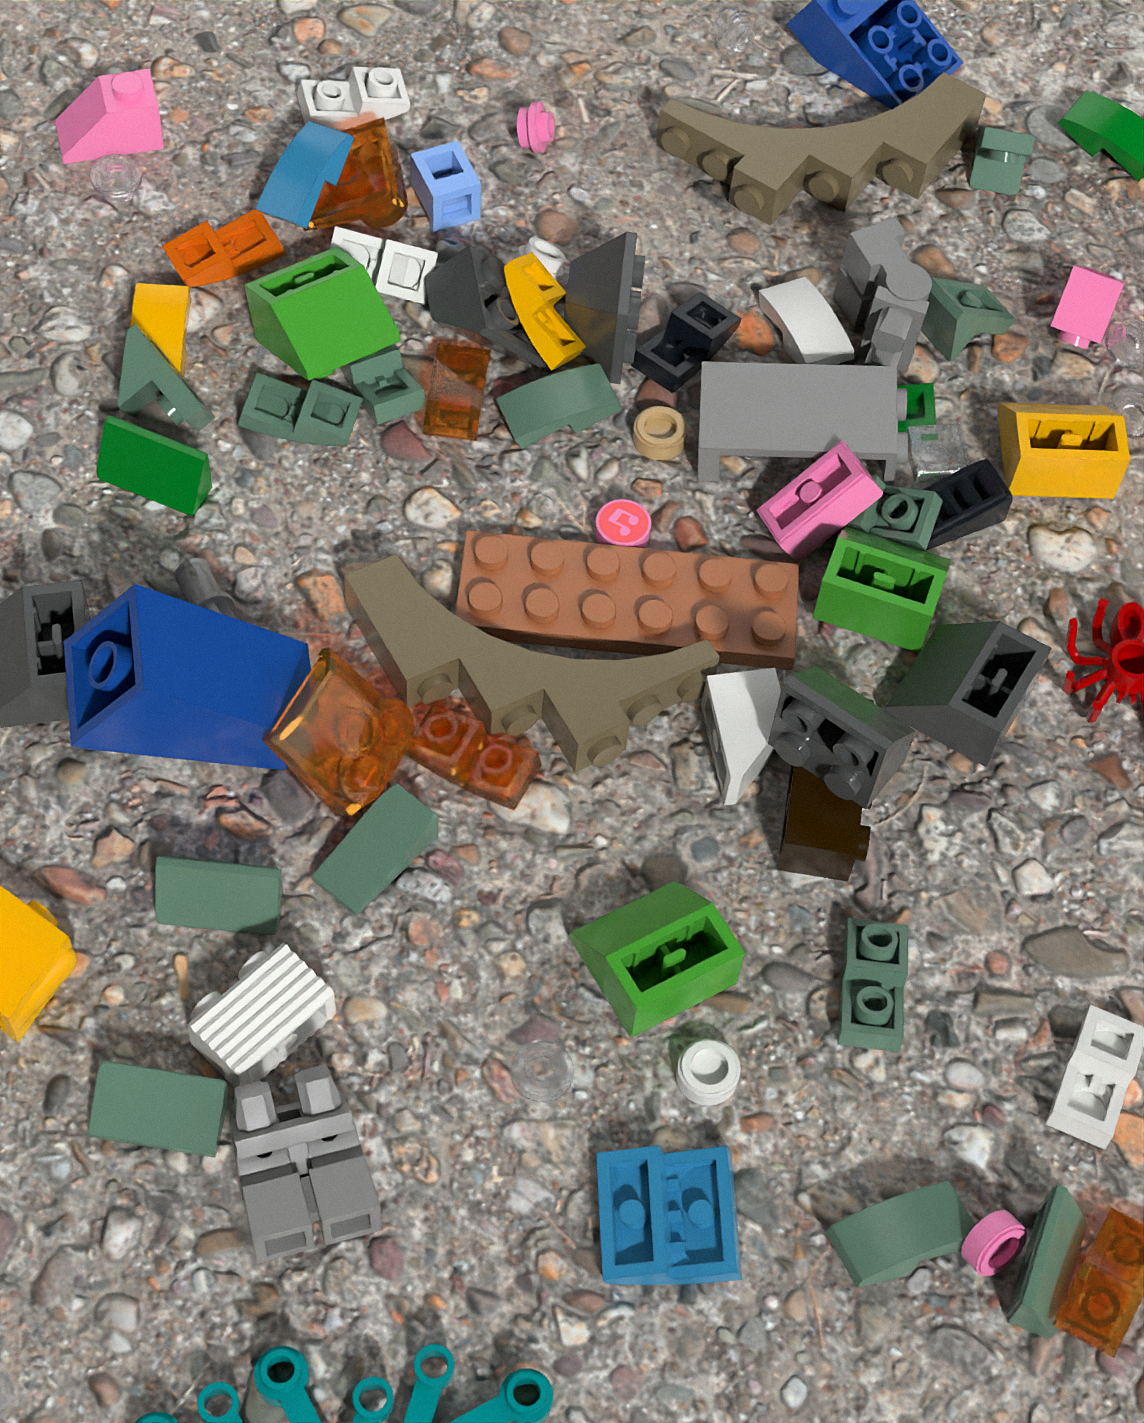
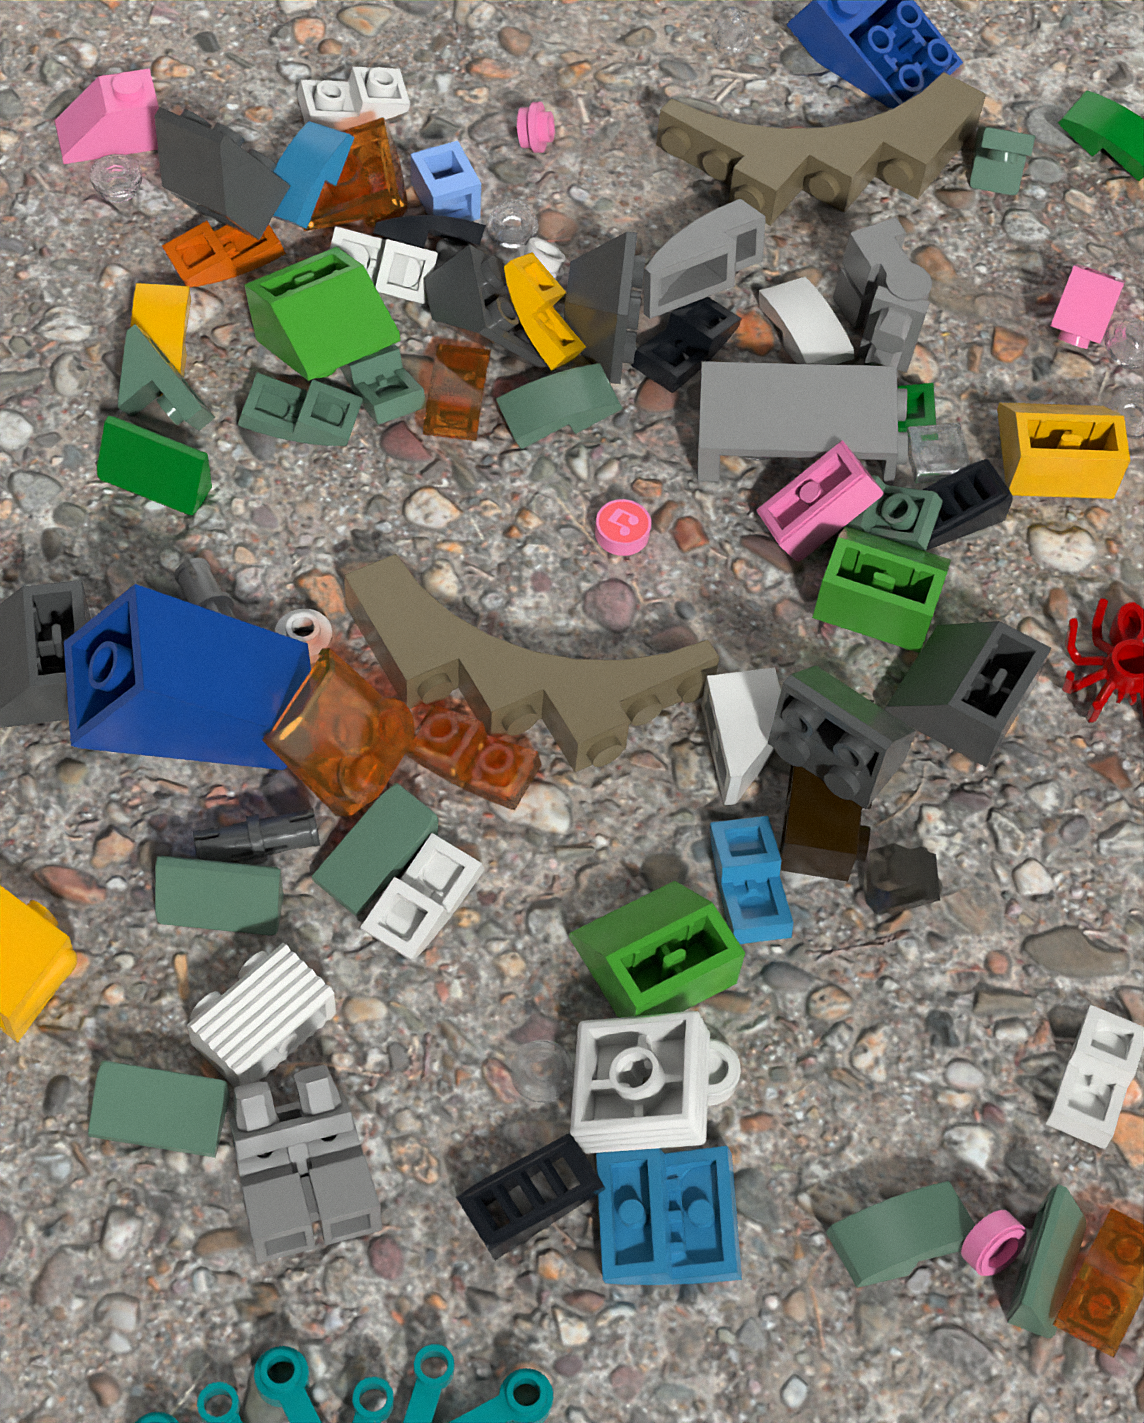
nougat plate [455,530,799,670] -> none
tan tile [632,406,688,460] -> none
sand green slope [838,917,908,1052] -> none
sand green slope [921,277,1016,361] -> none
none -> dark grey slope [154,107,290,240]
none -> dark grey pin [193,807,320,863]
none -> white plate [275,609,333,664]
none -> white slope [360,833,485,962]
none -> black slope [372,215,486,249]
none -> black slope [456,1133,605,1260]
none -> clear plate [487,199,538,248]
none -> white brick [570,1011,710,1153]
none -> light grey slope [644,199,765,319]
none -> dark azure slope [709,816,794,944]
none -> clear smoke piece [863,843,943,916]

